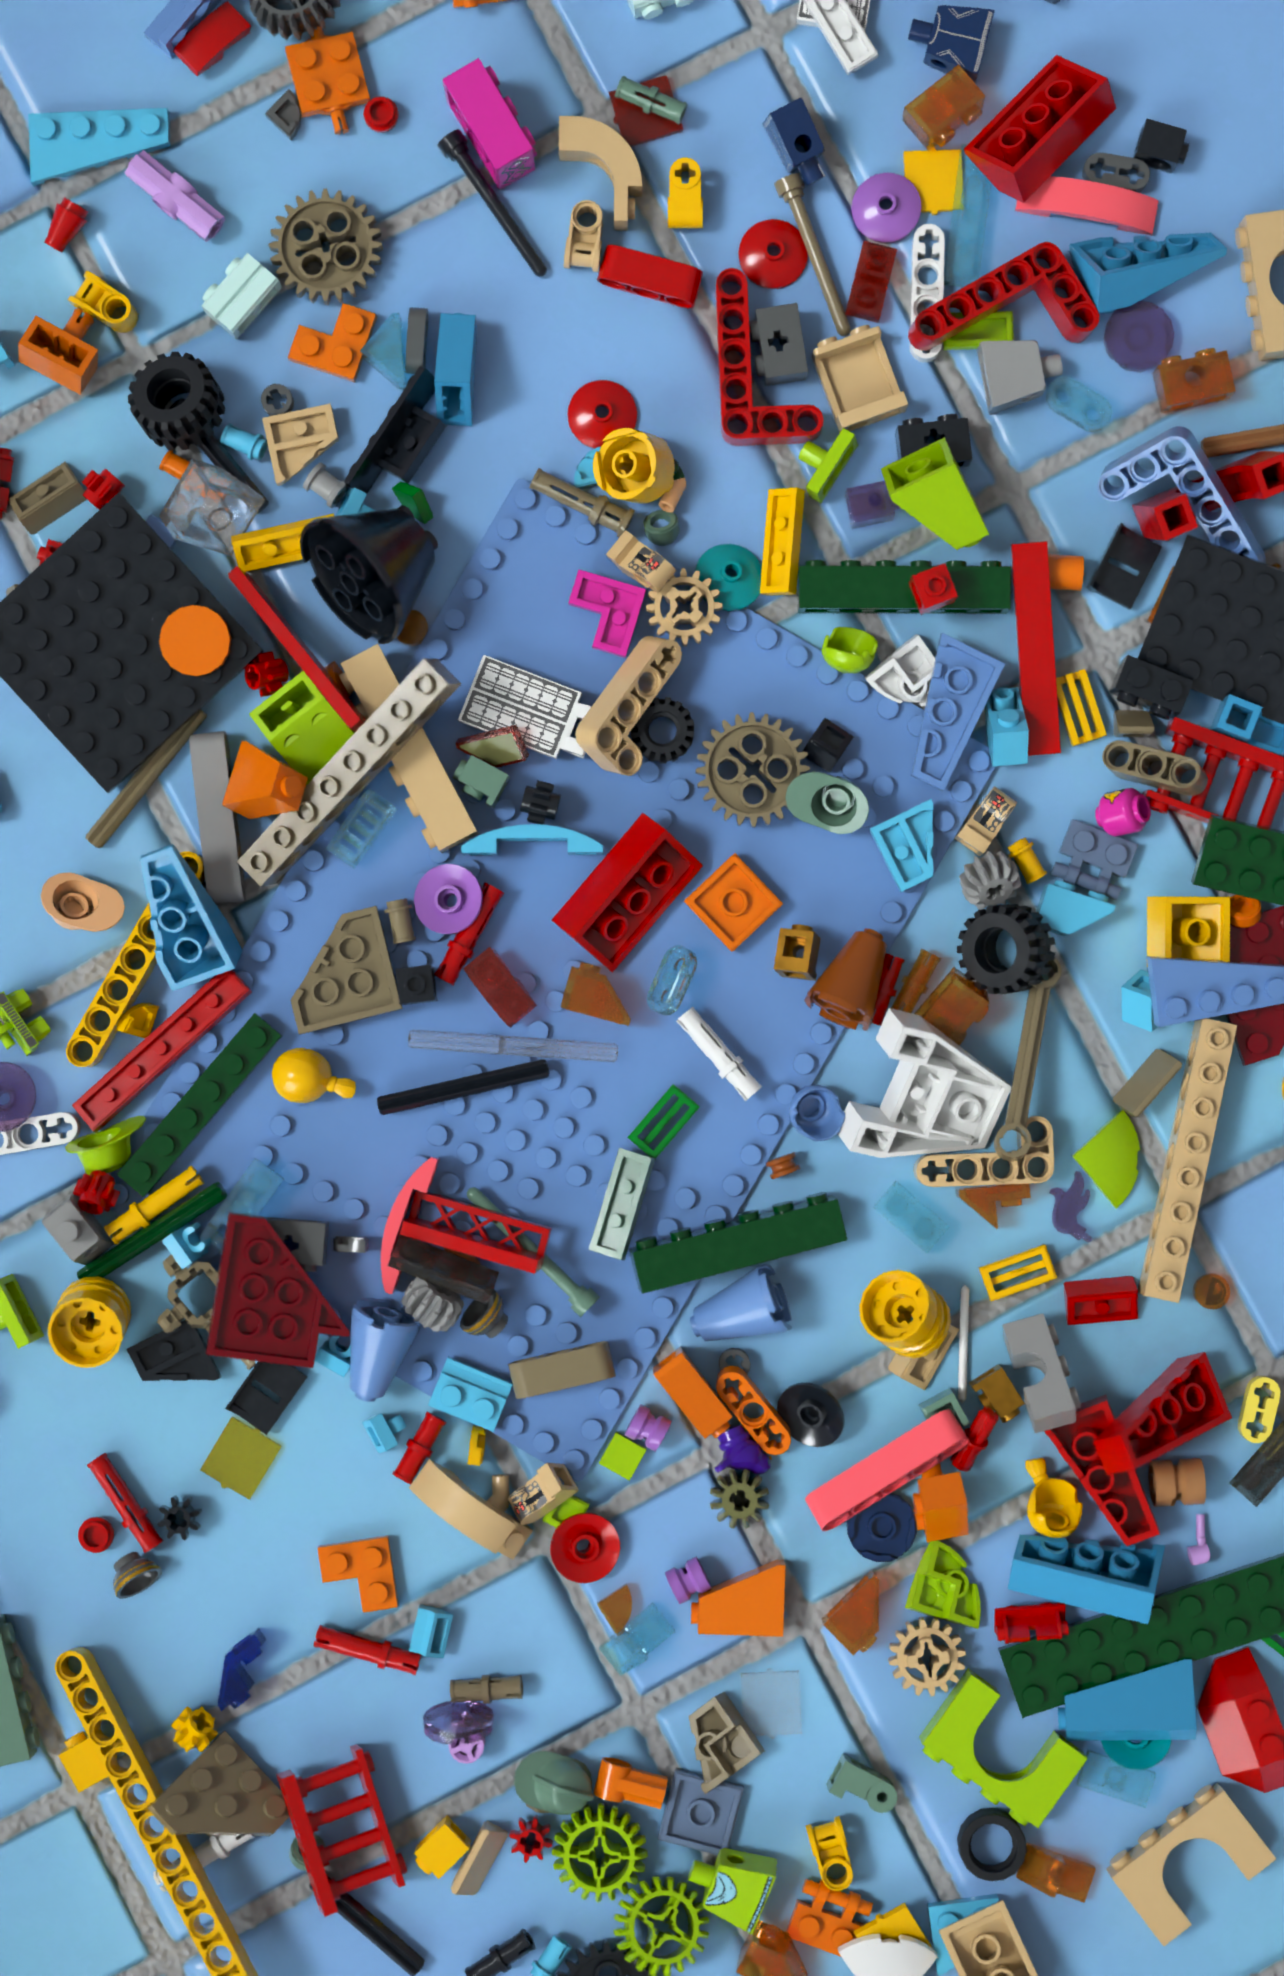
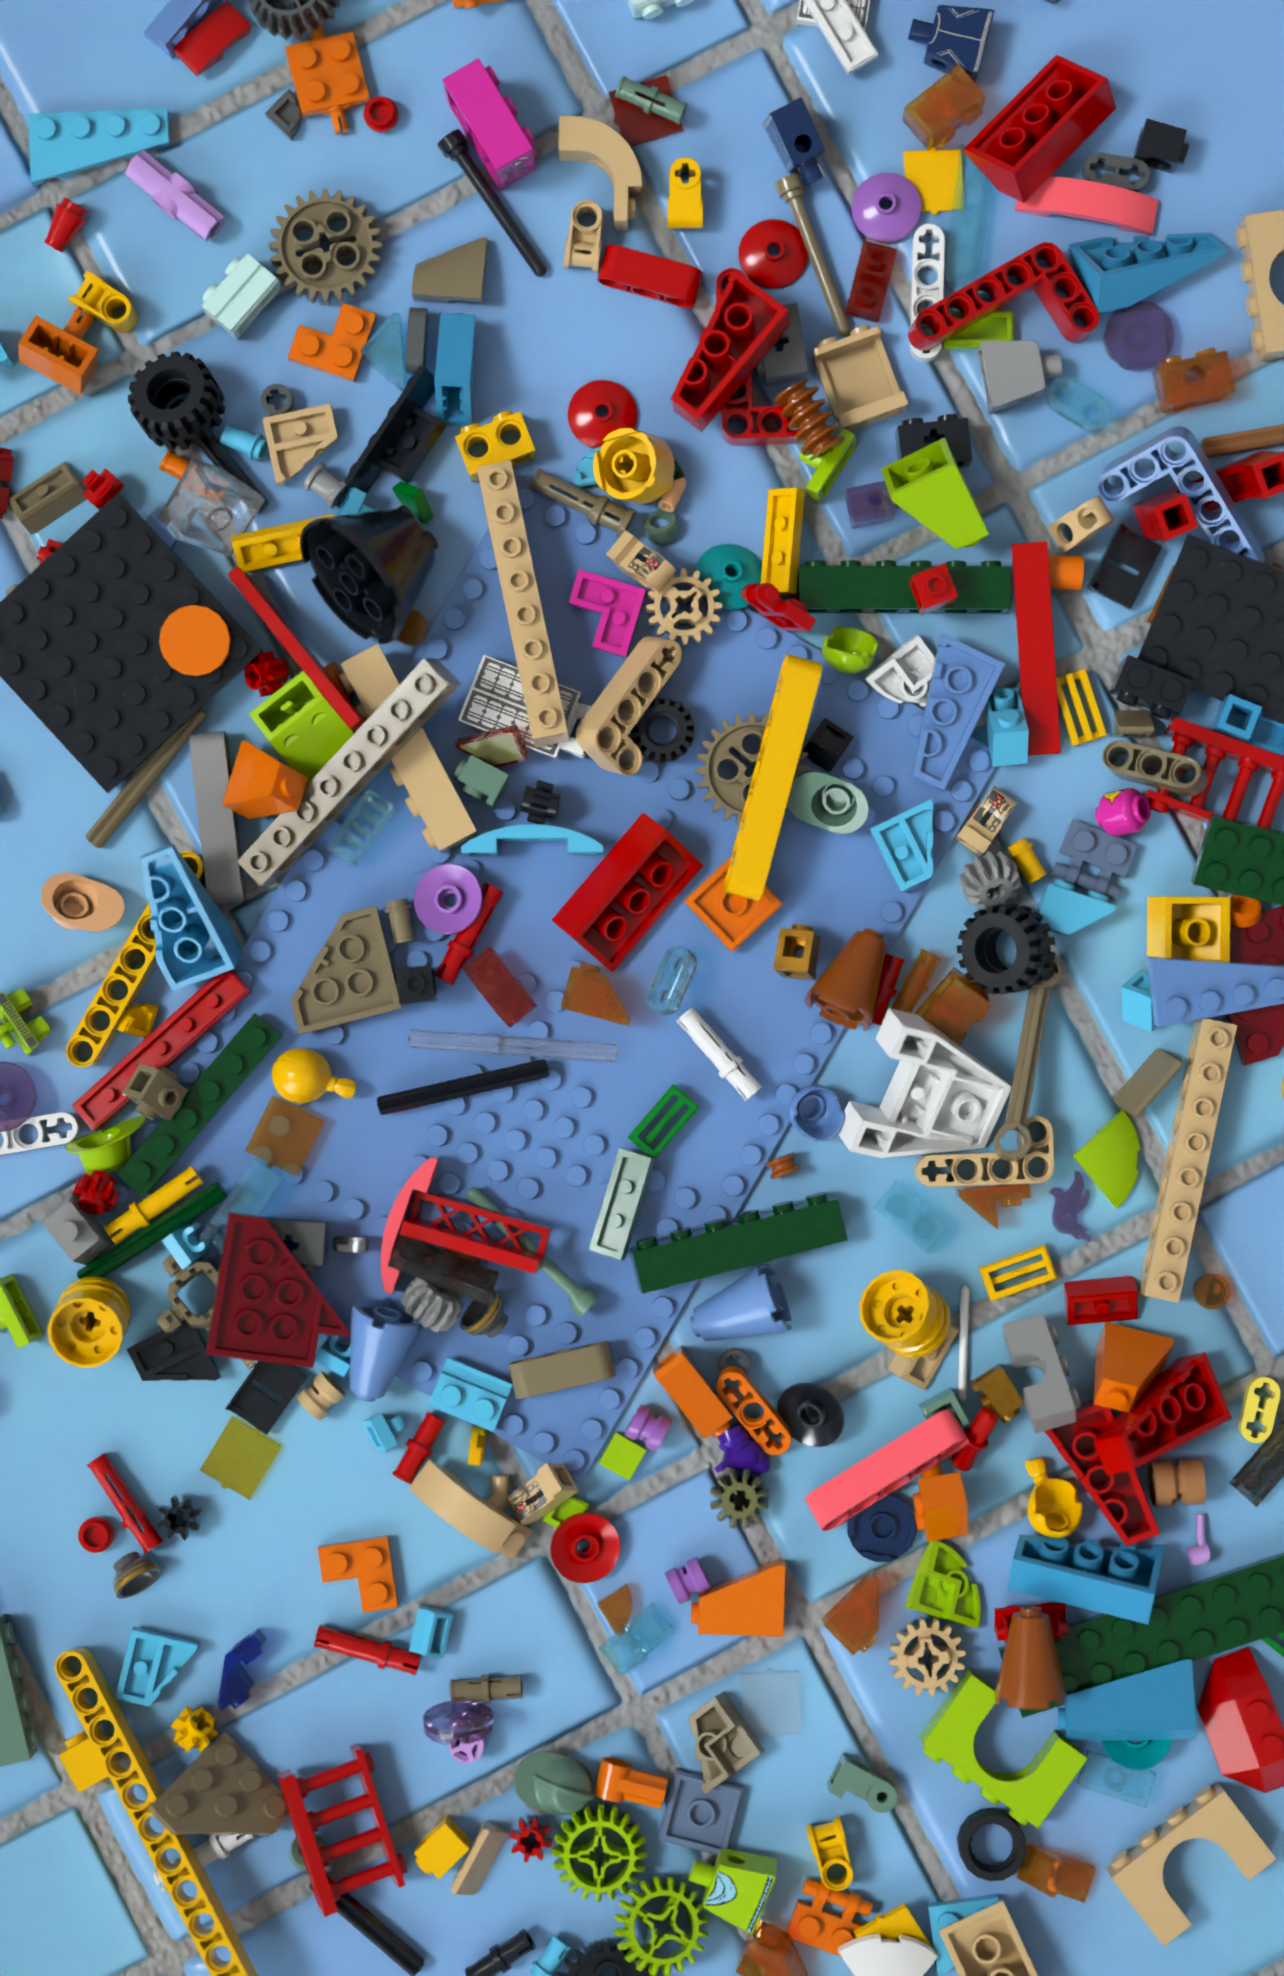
none -> medium azure wing [115,1627,200,1707]
none -> dark tan brick [122,1063,188,1120]
none -> clear orange piece [245,1096,325,1176]
none -> tan wheel [296,1371,346,1421]
none -> dark tan slope [412,238,488,303]
none -> yellow brick [455,410,537,482]
none -> tan brick [476,460,570,748]
none -> red wedge [671,268,791,432]
none -> yellow beam [724,654,822,901]
none -> red plate [741,583,816,632]
none -> dark orange piece [775,379,845,460]
none -> dark orange cone [995,1606,1067,1709]
none -> tan leg [1047,495,1114,555]
none -> orange slope [1094,1322,1174,1413]

